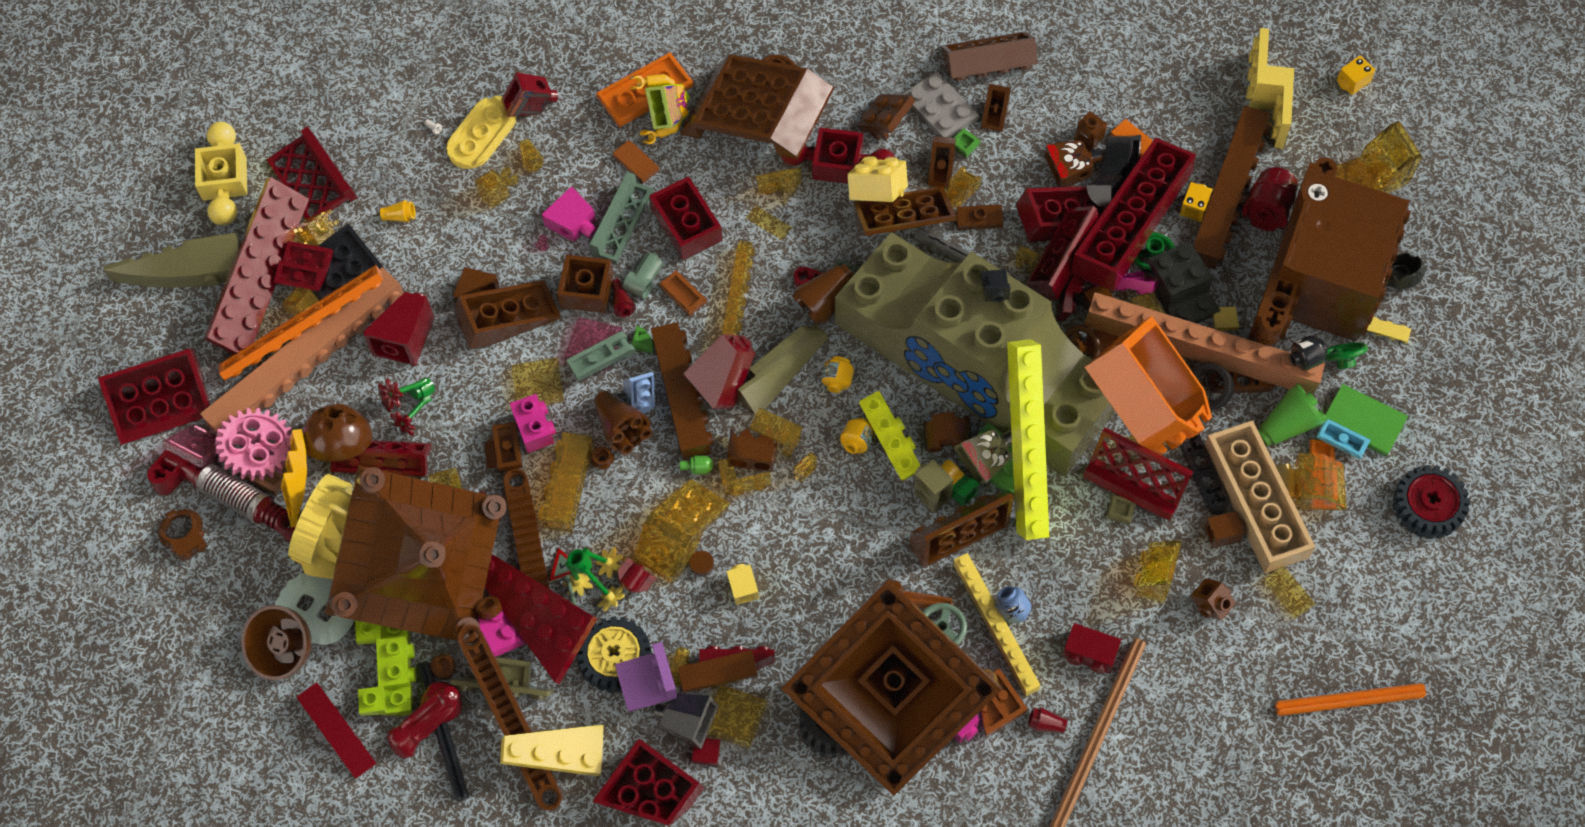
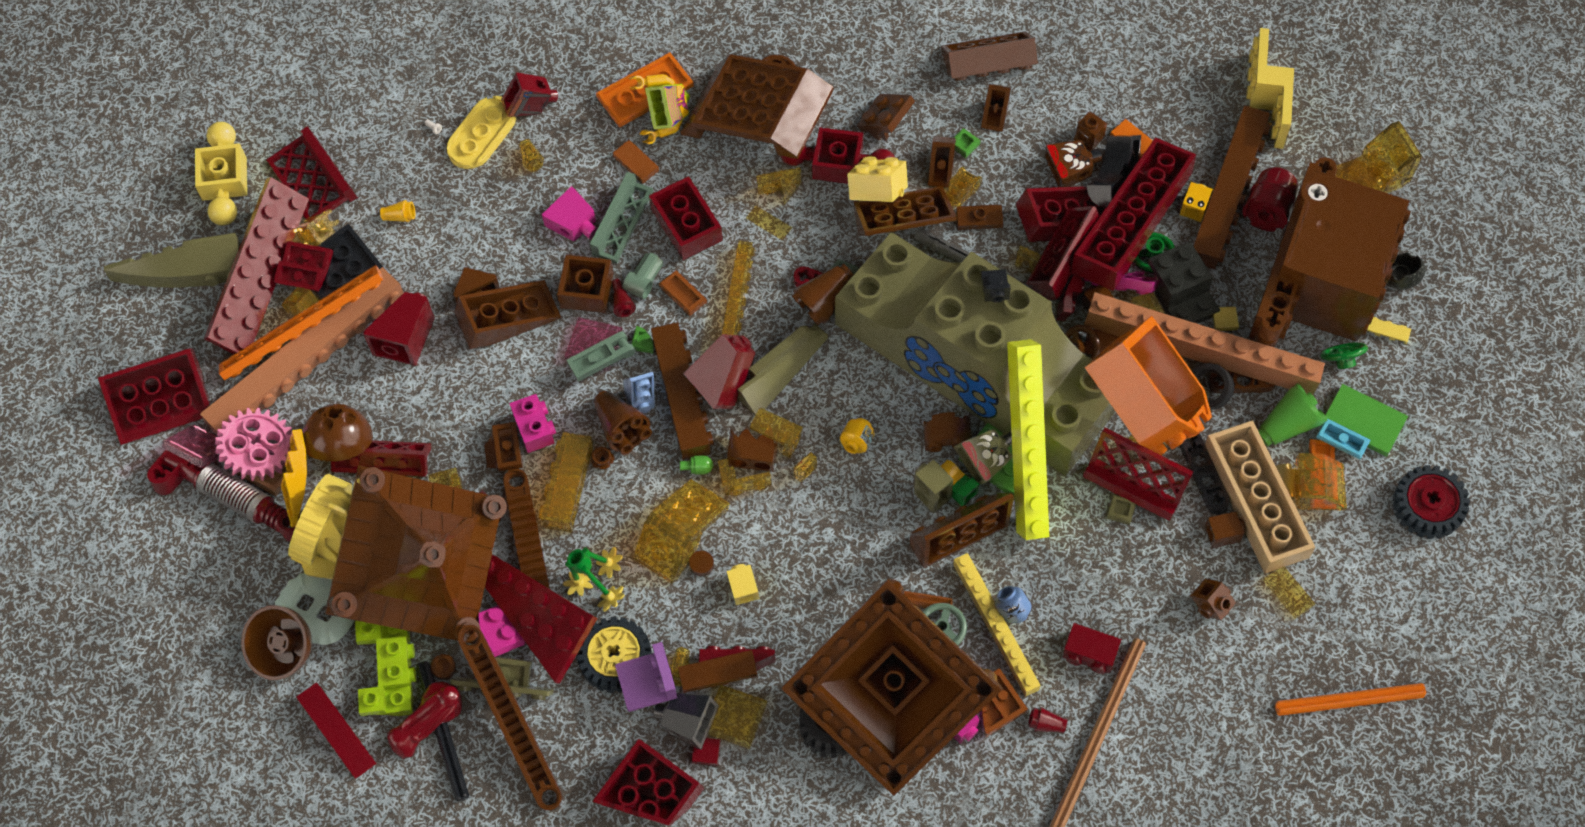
reddish brown piece [158,509,208,562] -> none
plant [378,377,435,436] -> none
clear yellow brick [475,167,519,209] -> none
reddish brown tile [476,596,502,620] -> none
light yellow wing [500,725,604,776] -> none
clear yellow tile [511,357,564,405] -> none
clear pink piece [534,235,549,251] -> none
piece [549,547,577,605] -> none
dark red piece [617,555,657,594] -> none
yellow head [821,356,854,393] -> none
neon yellow bracket [859,391,921,481] -> none
light grey plate [903,72,979,138] -> none
clear yellow slope [1133,540,1182,603] -> none
black head [1289,335,1328,371] -> none
yellow brick [1337,55,1376,95] -> none

